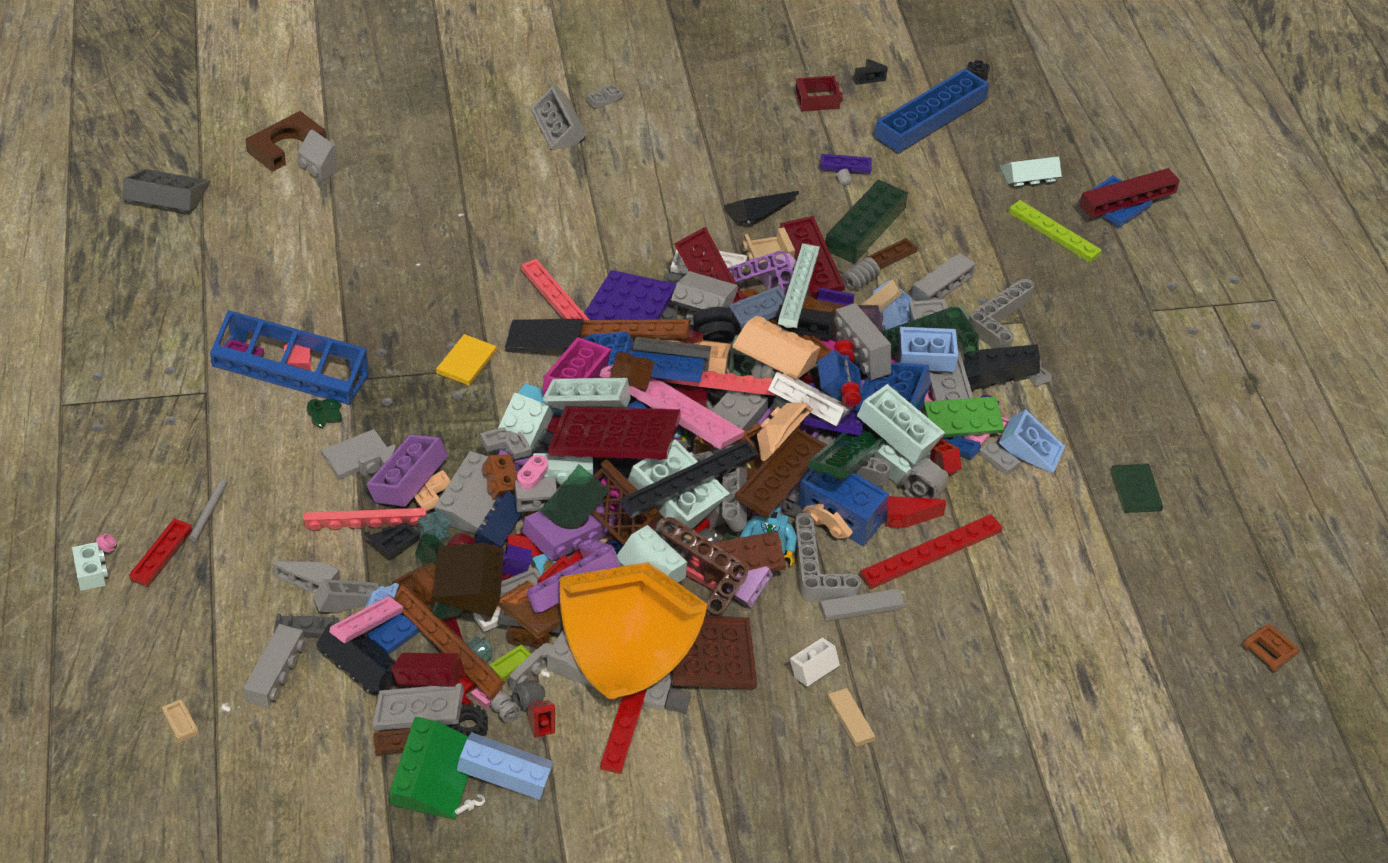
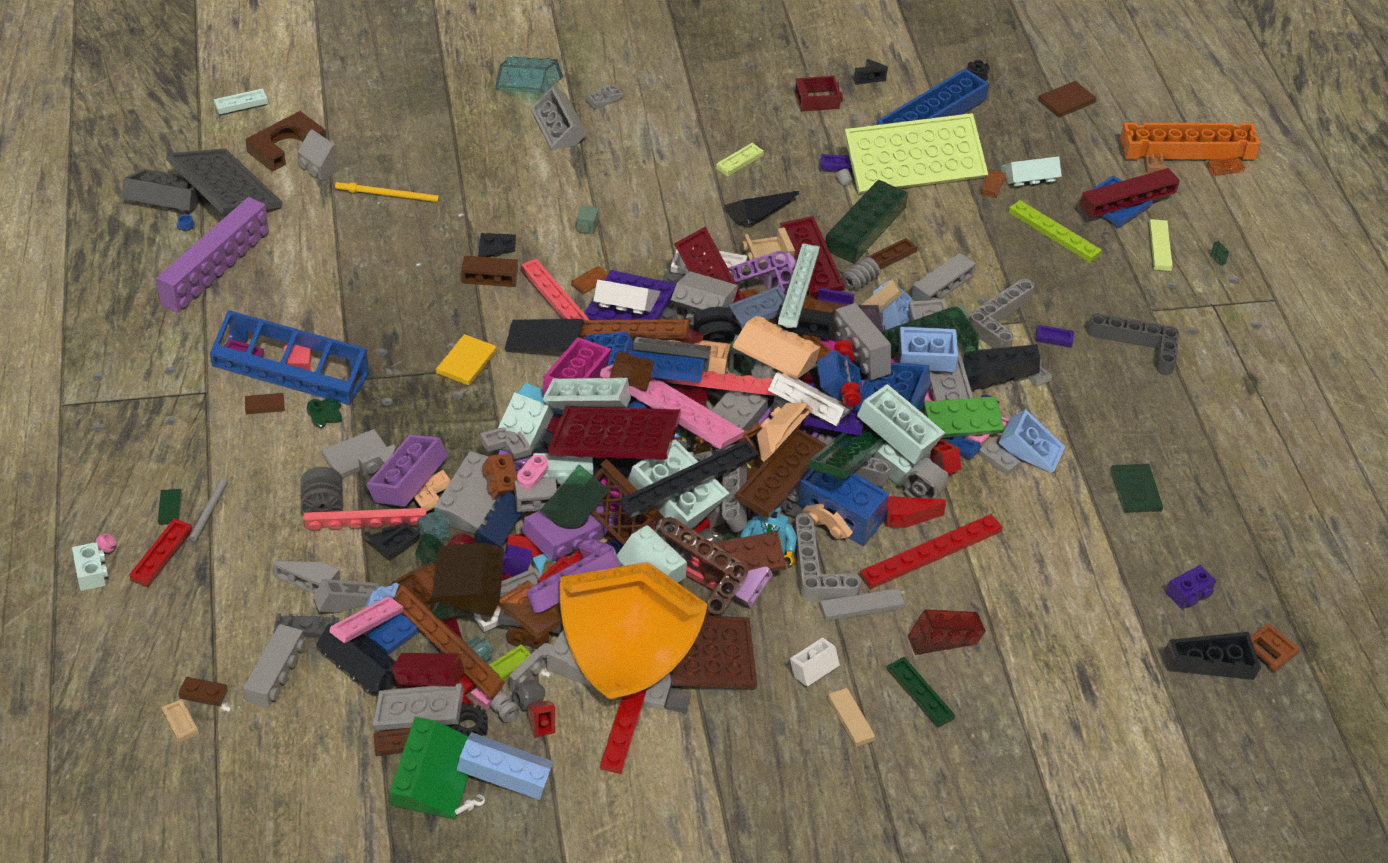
none -> medium lavender brick [156,197,269,313]
none -> dark green tile [158,489,182,524]
none -> dark grey plate [166,148,283,215]
none -> blue plate [177,214,195,231]
none -> reddish brown plate [178,677,228,707]
none -> light aqua plate [214,89,268,114]
none -> reddish brown tile [245,393,285,414]
none -> dark grey wheel [300,466,343,513]
none -> yellow bar [335,182,439,202]
none -> reddish brown brick [461,256,518,287]
none -> black wing [478,233,516,257]
none -> clear light blue slope [495,56,563,93]
none -> clear orange tile [571,265,609,295]
none -> sand green brick [576,205,599,234]
none -> white slope [594,280,660,314]
none -> yellowish green tile [716,143,764,176]
none -> yellowish green plate [844,113,988,194]
none -> dark green tile [887,657,955,728]
none -> clear red wedge [908,609,986,655]
none -> clear orange tile [980,169,1006,198]
none -> dark purple tile [1036,325,1074,348]
none -> reddish brown tile [1038,81,1097,118]
none -> dark grey beam [1087,313,1179,375]
none -> orange brick [1120,122,1261,160]
none -> medium nougat tile [1145,154,1165,173]
none -> yellowish green tile [1149,219,1173,271]
none -> black wedge [1163,632,1261,680]
none -> dark purple brick [1166,565,1216,610]
none -> clear orange plate [1207,157,1245,176]
none -> clear green tile [1210,241,1229,266]

